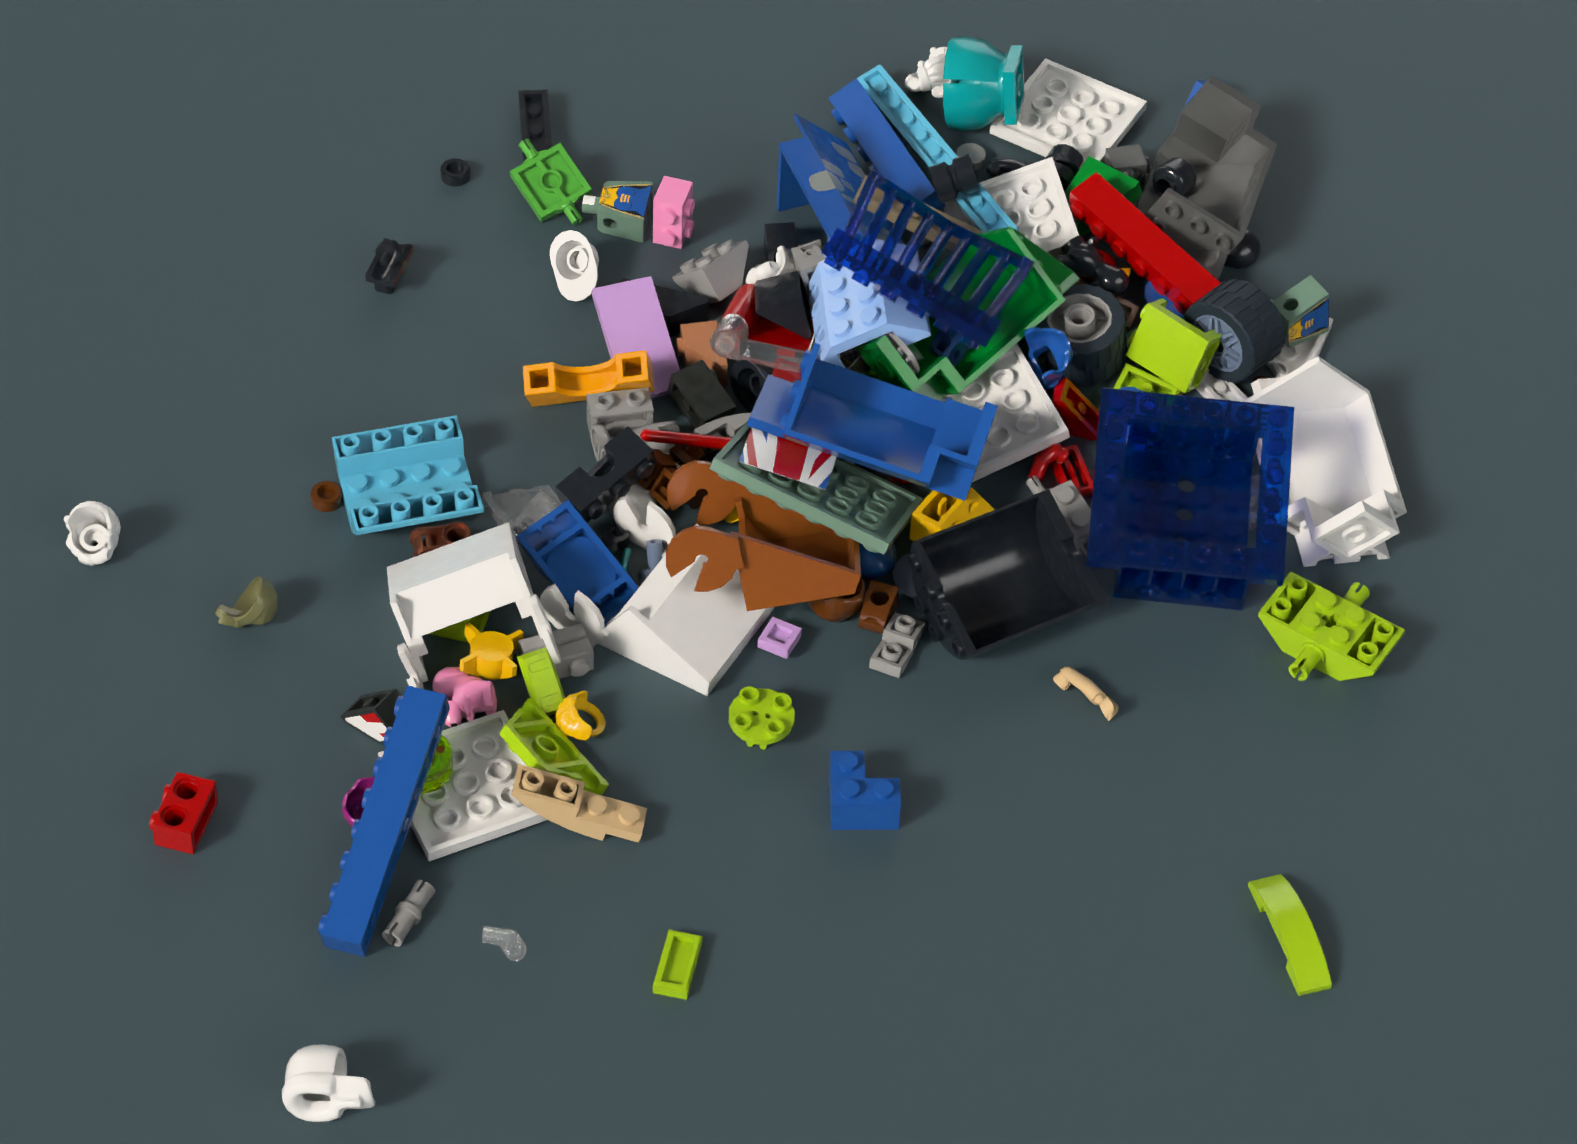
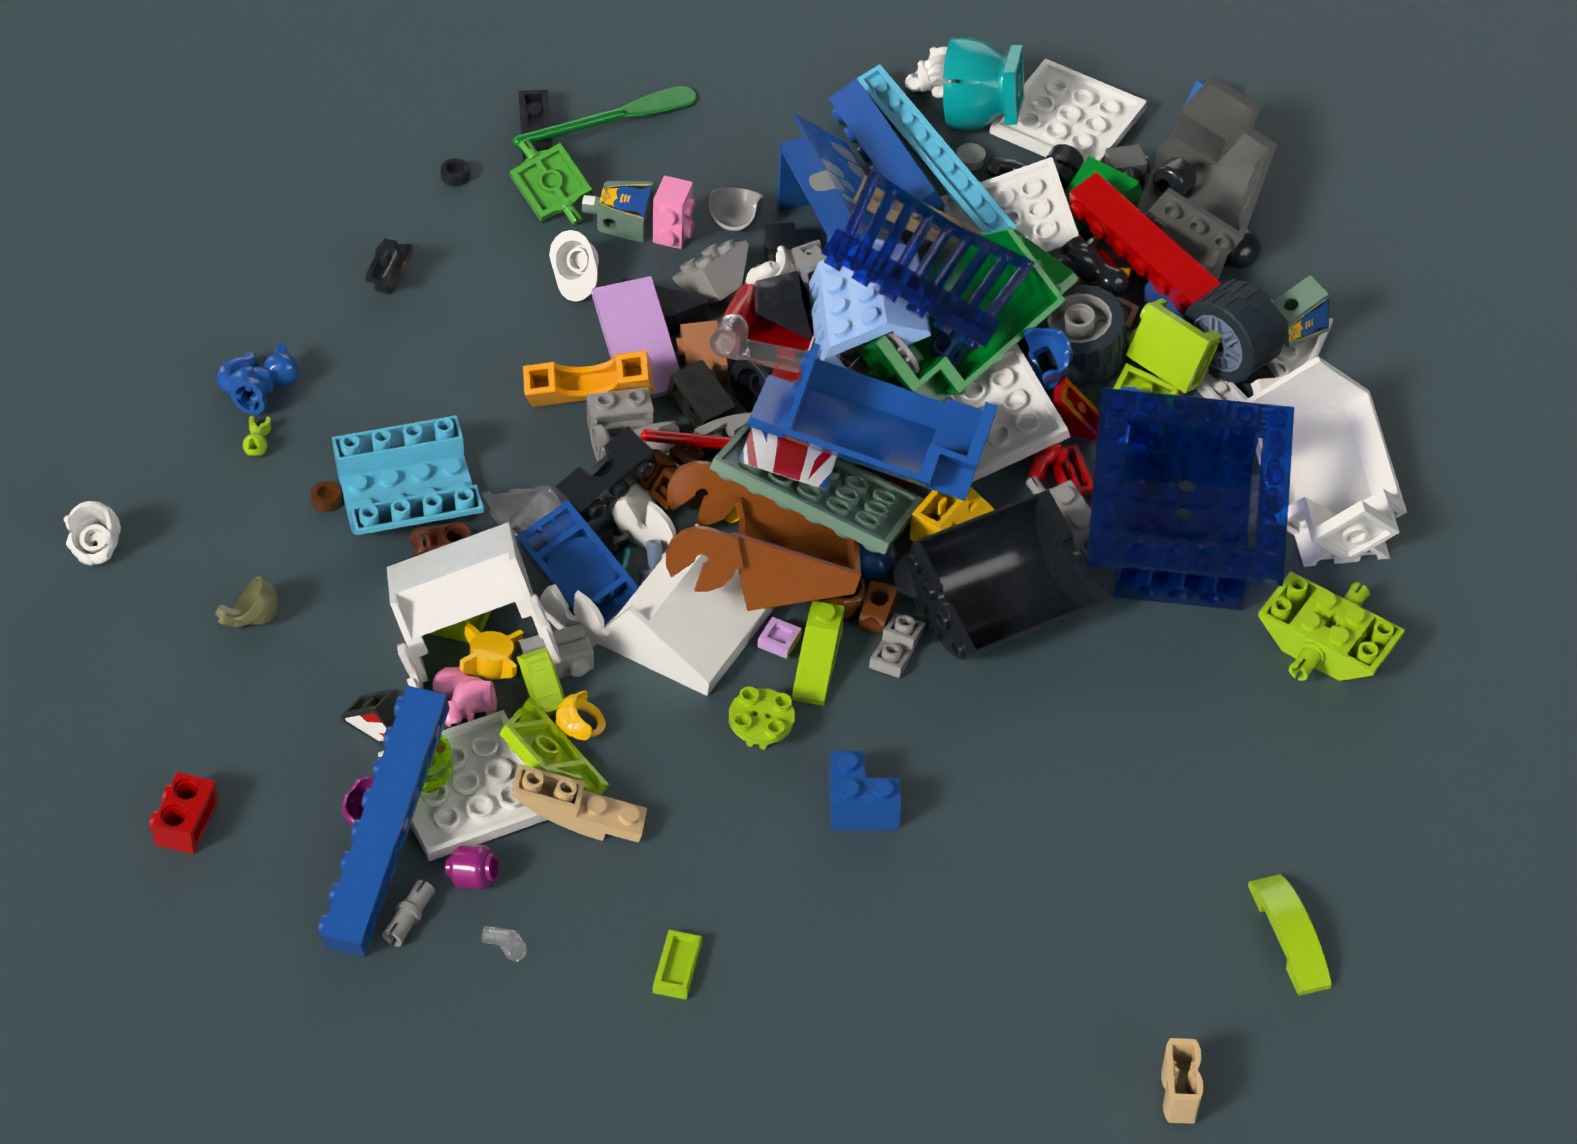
white piece [282,1044,376,1122] -> none
black wheel [929,153,981,203] -> none
tan arm [1053,666,1119,721] -> none
none -> blue animal [217,342,300,415]
none -> lime arm [242,415,271,457]
none -> magenta head [445,845,499,890]
none -> green piece [513,86,697,147]
none -> light grey helmet [709,187,763,231]
none -> lime slope [792,601,845,706]
none -> tan brick [1161,1038,1203,1124]

